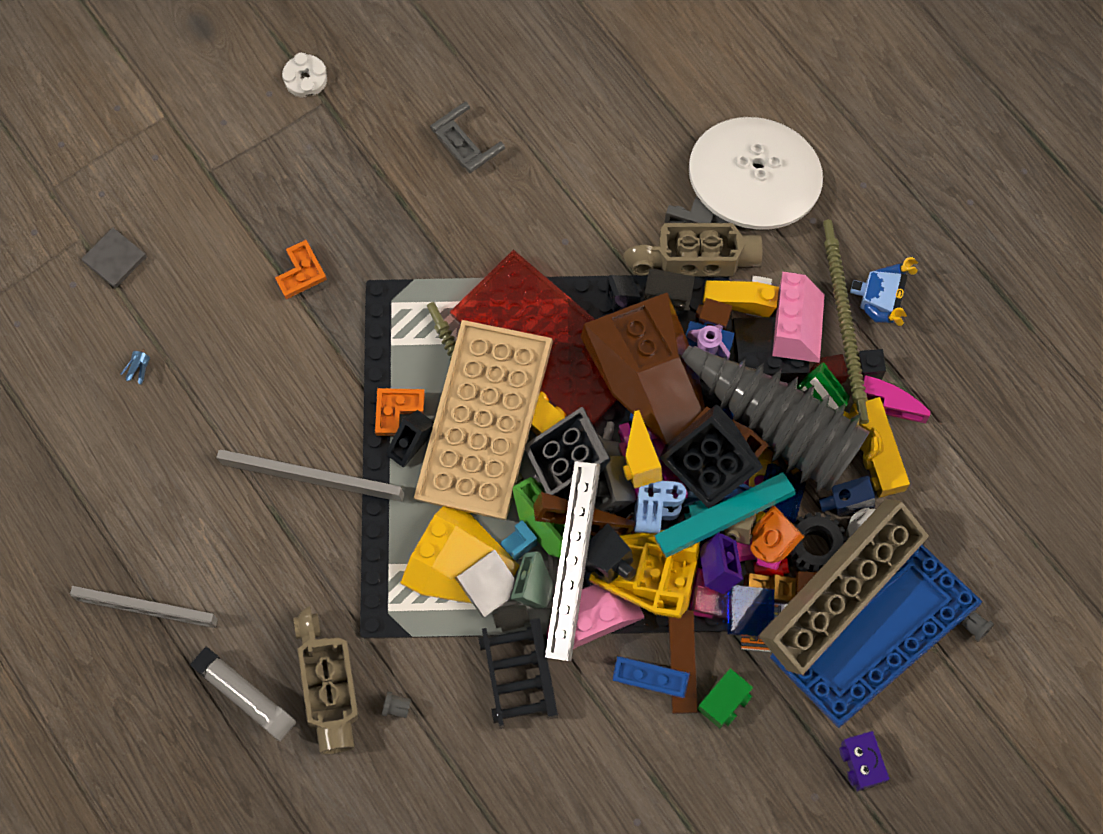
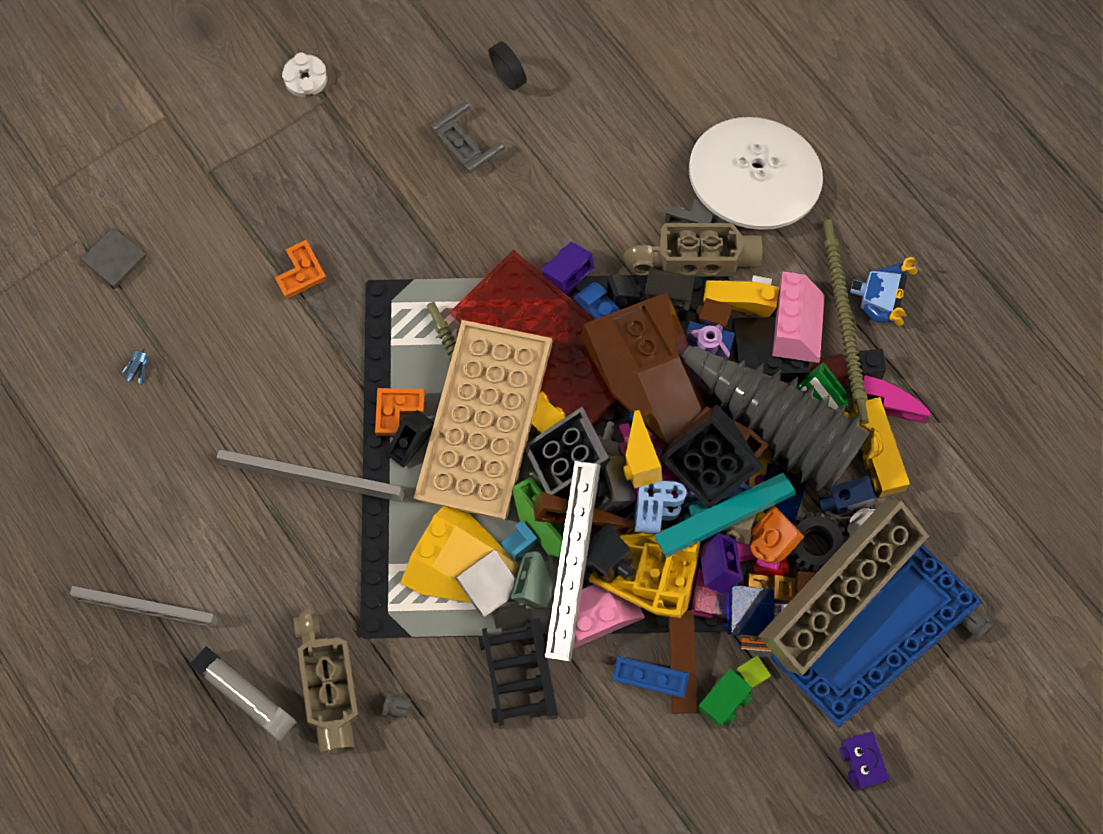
none -> black tyre [488,41,527,91]
none -> dark purple brick [541,241,595,297]
none -> blue brick [574,282,620,319]
none -> lime tile [737,655,771,688]

